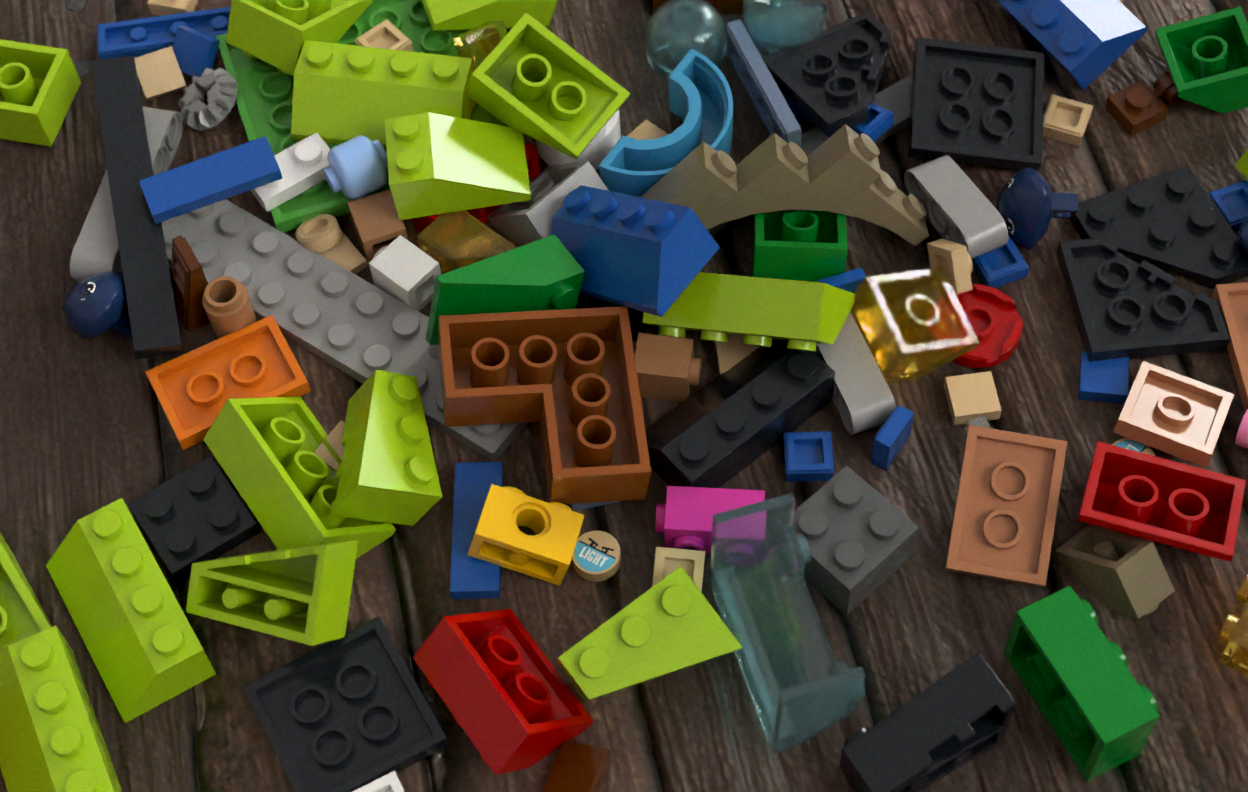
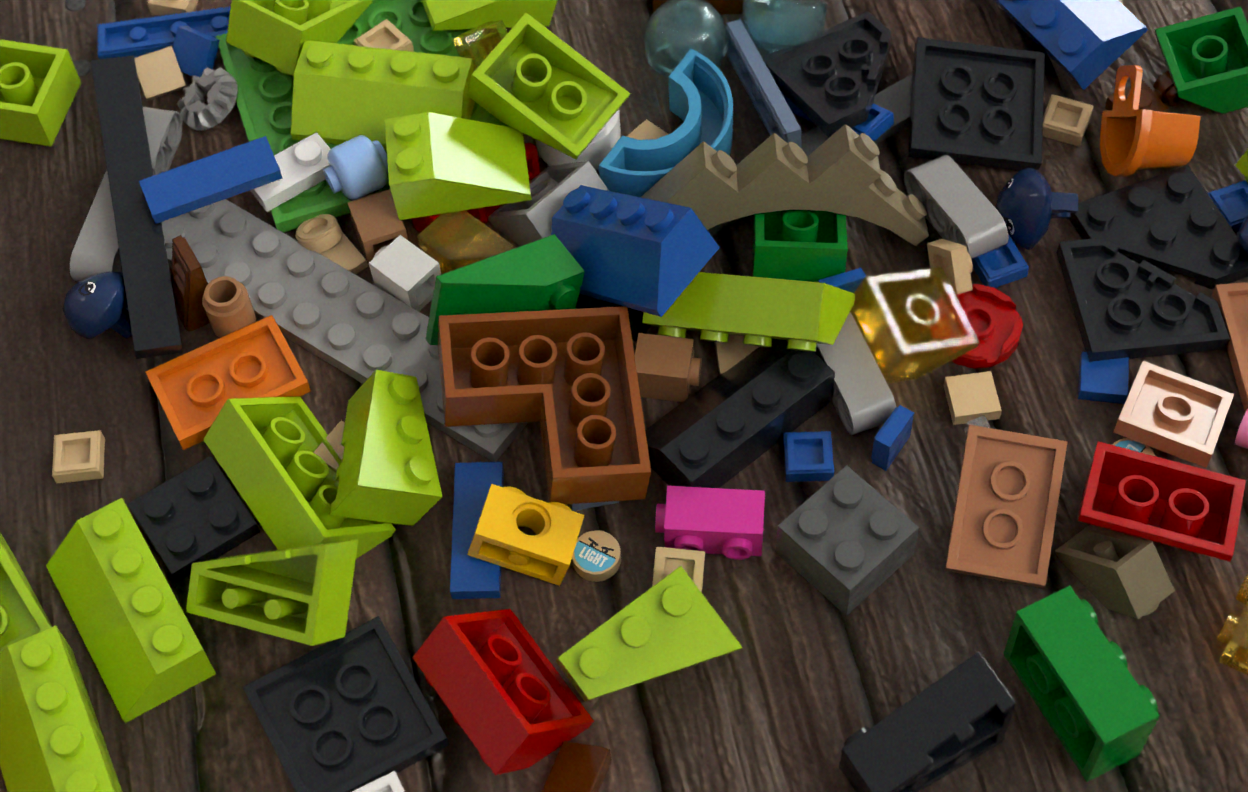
clear light blue windscreen [710,493,866,754] -> none
none -> tan tile [52,430,105,483]
none -> orange container [1100,65,1201,177]

